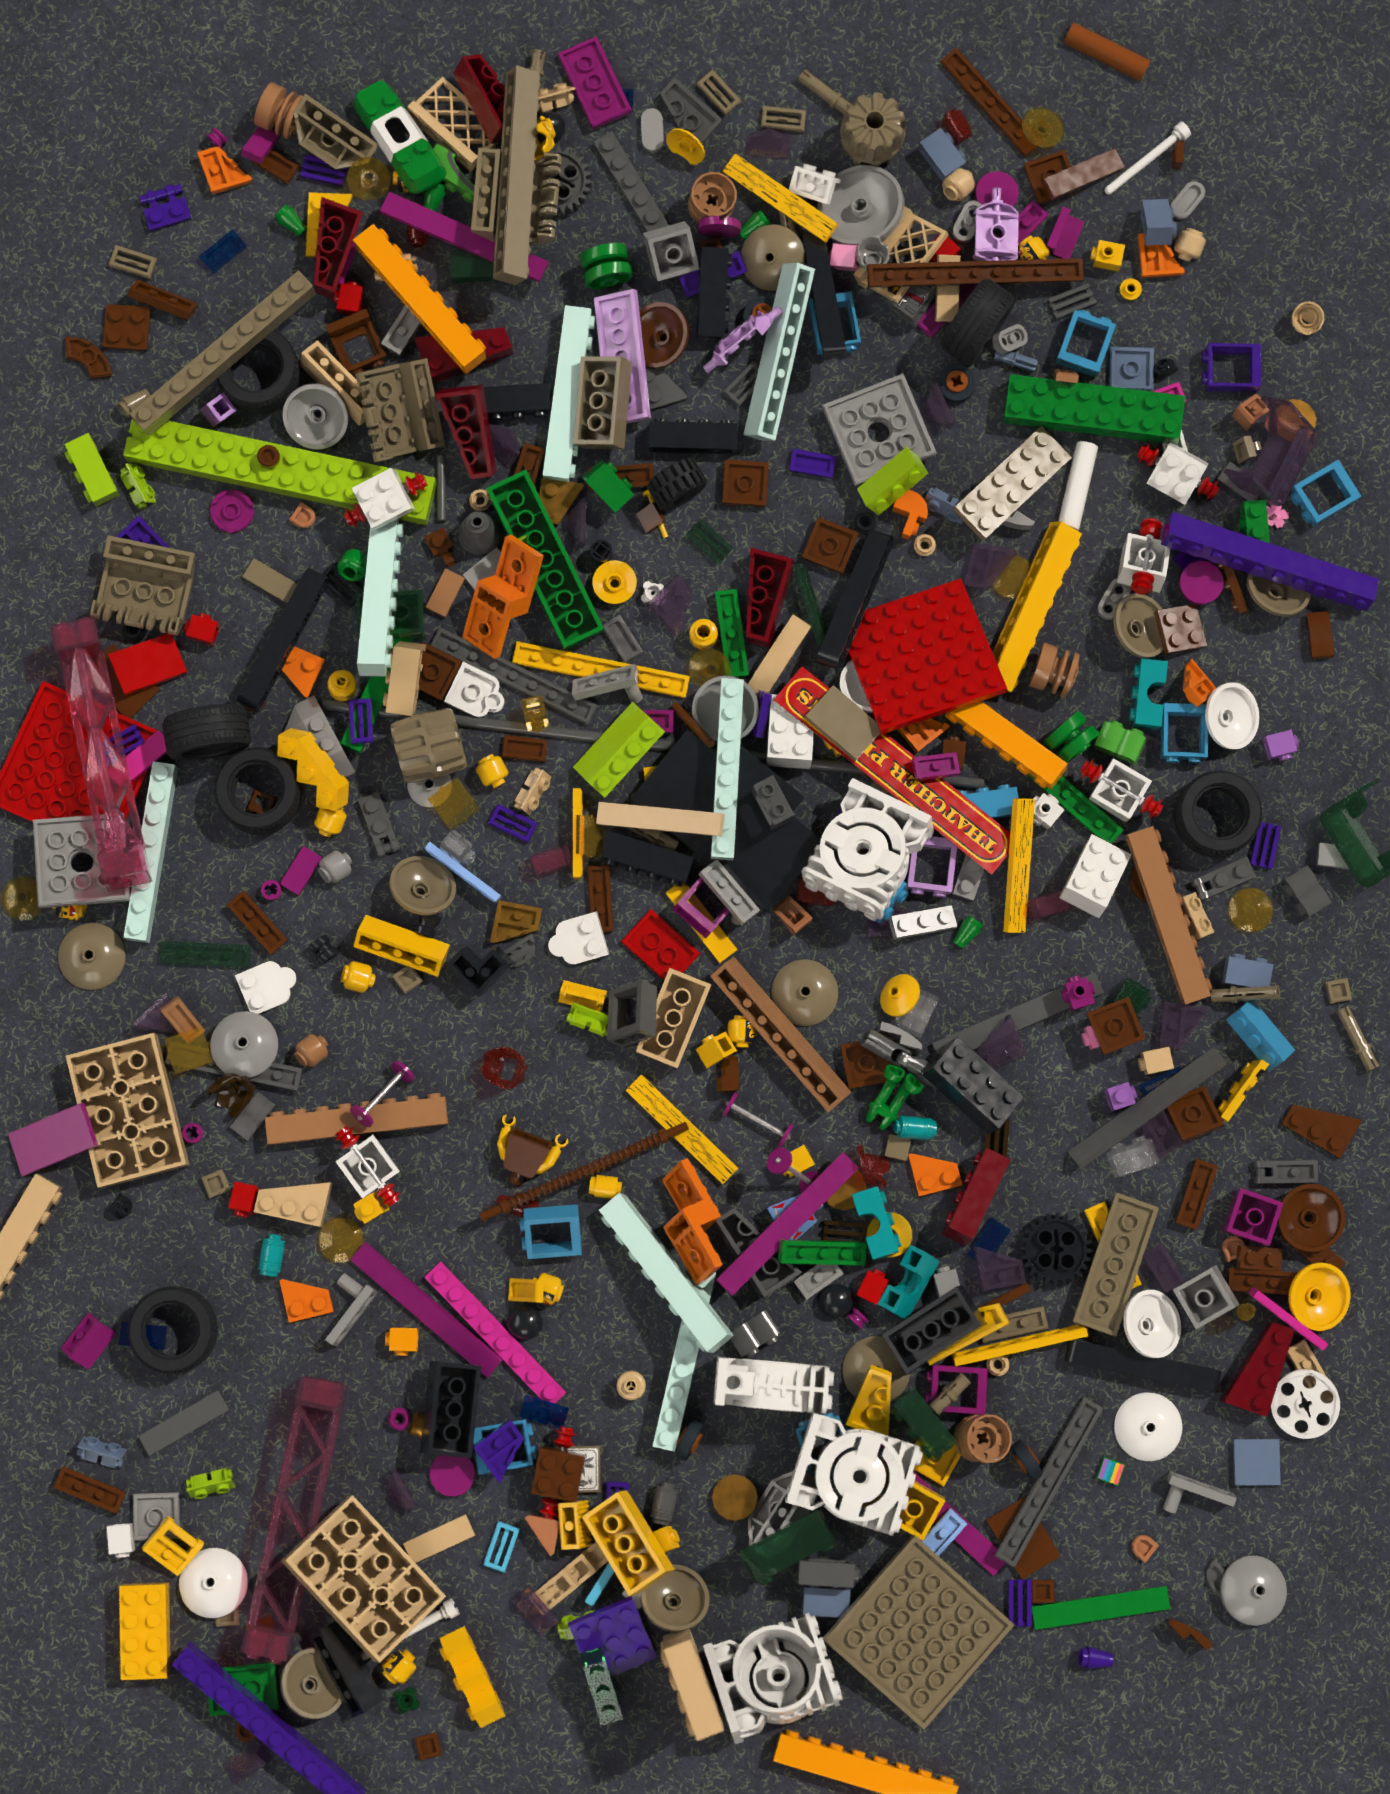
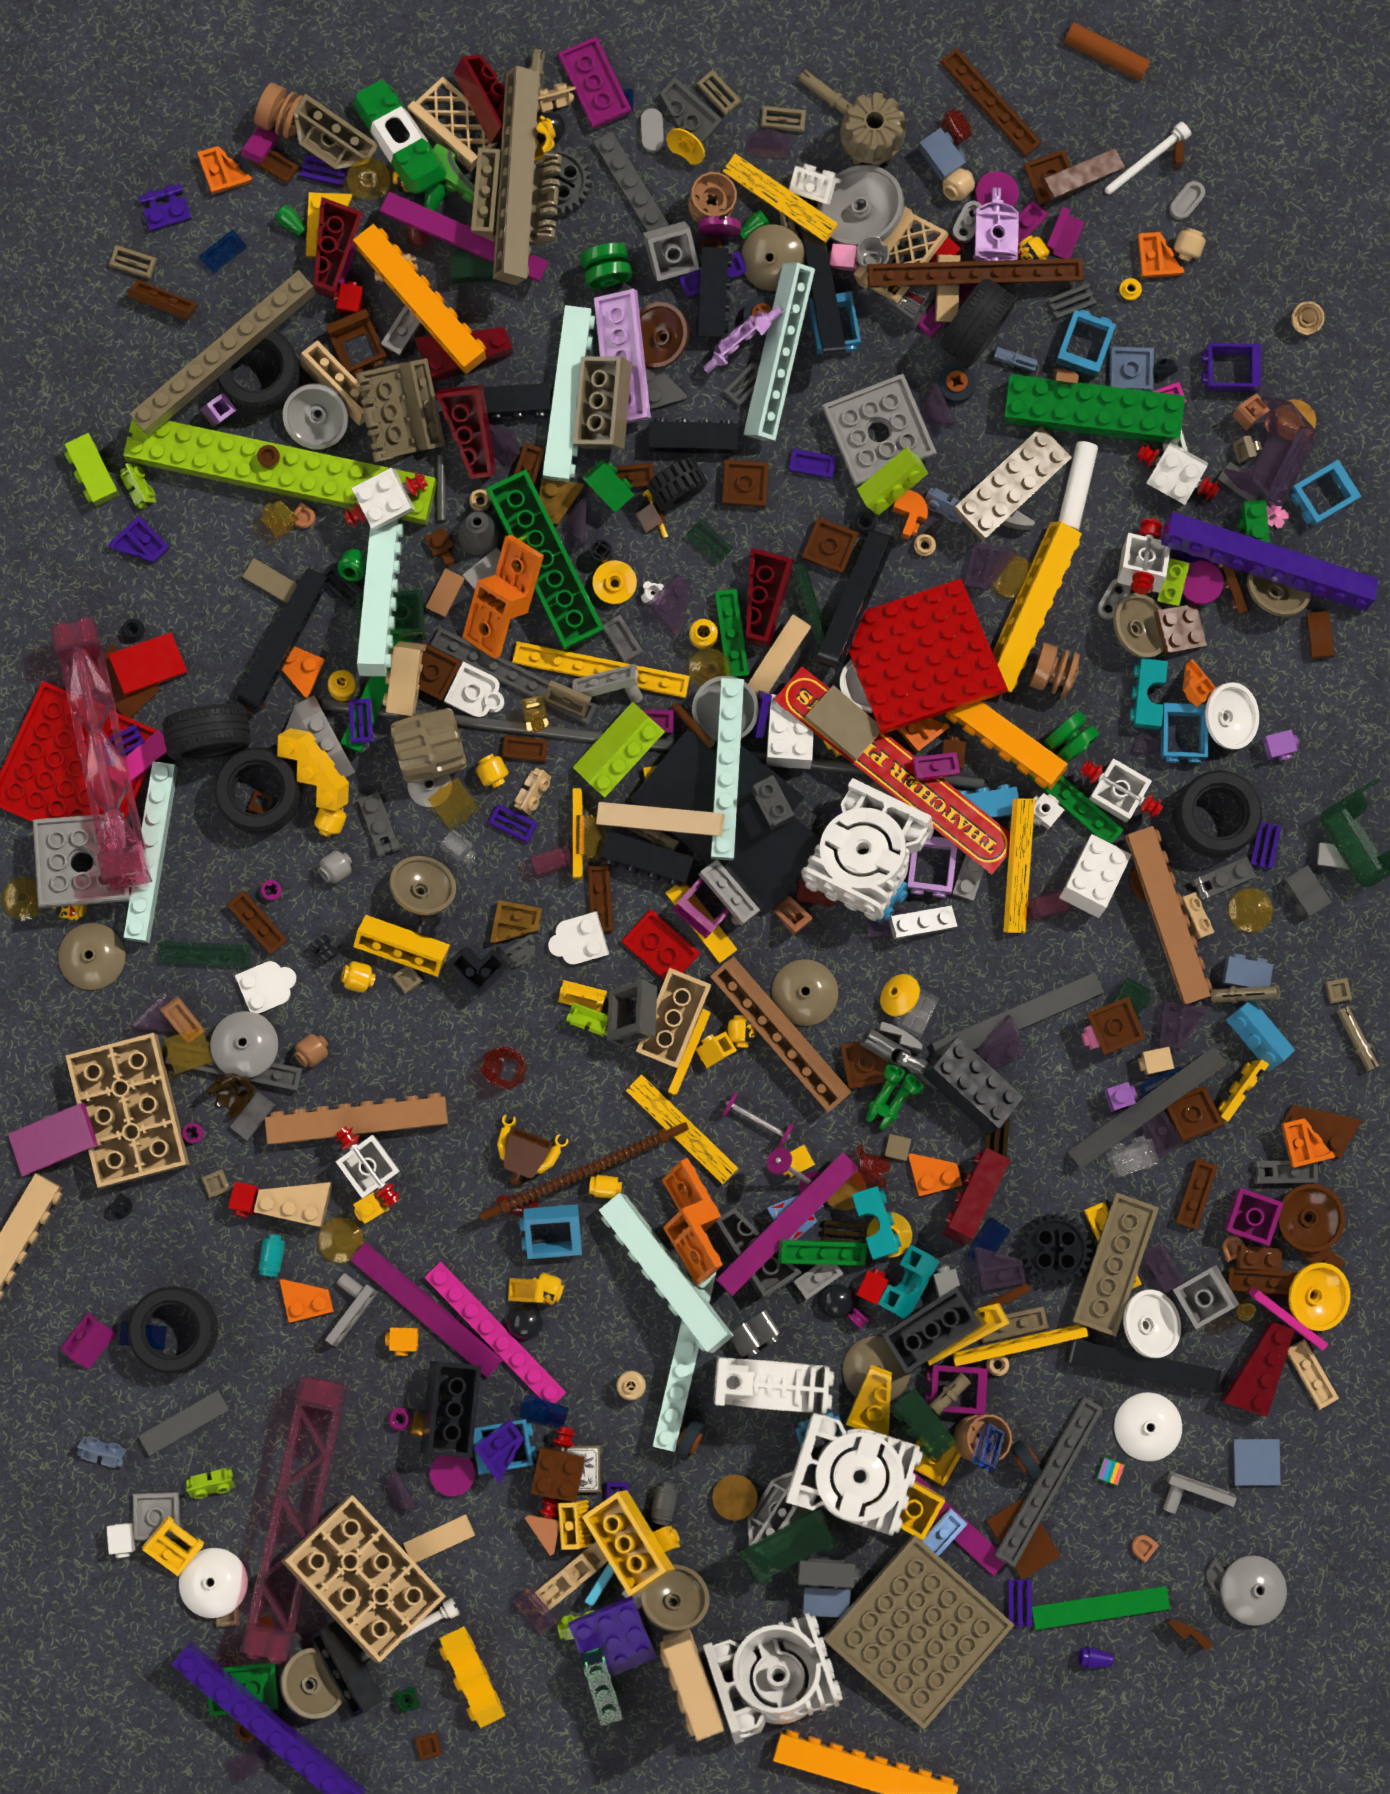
reddish brown plate [53,1466,127,1514] -> none
reddish brown tile [65,337,113,379] -> none
dark tan slope [90,535,195,636] -> none
reddish brown plate [103,304,151,351] -> none
dark tan cone [118,389,151,418] -> none
yellow brick [119,1582,171,1680] -> none
red brick [184,613,220,647] -> none
magenta bush [206,127,228,148] -> none
magenta tile [210,489,254,533] -> none
magenta tile [280,846,323,896] -> none
magenta axle [350,1061,414,1127] -> none
yellow head [382,1649,416,1685] -> none
light blue tile [425,842,502,904] -> none
medium azure tile [483,1521,520,1573] -> none
reddish brown rock [716,1056,740,1092] -> none
teal head [893,1116,937,1140] -> none
green cone [953,915,983,949] -> none
light grey plate [993,324,1028,354] -> none
clear yellow dish [1022,107,1064,148] -> none
reddish brown tile [1032,1579,1055,1603] -> none
magenta brick [1061,975,1095,1011] -> none
yellow brick [1090,240,1125,272] -> none
bright green brick [1094,720,1147,765] -> none
sand blue brick [1140,199,1177,245] -> none
white wedge [1271,1369,1340,1439] -> none
none -> clear yellow brick [260,500,299,539]
none -> dark tan tile [544,680,592,717]
none -> yellow tile [668,1009,710,1096]
none -> clear blue tile [972,1422,1006,1474]
none -> lime hinge [1158,558,1190,606]
none -> orange wing [1281,1118,1335,1168]

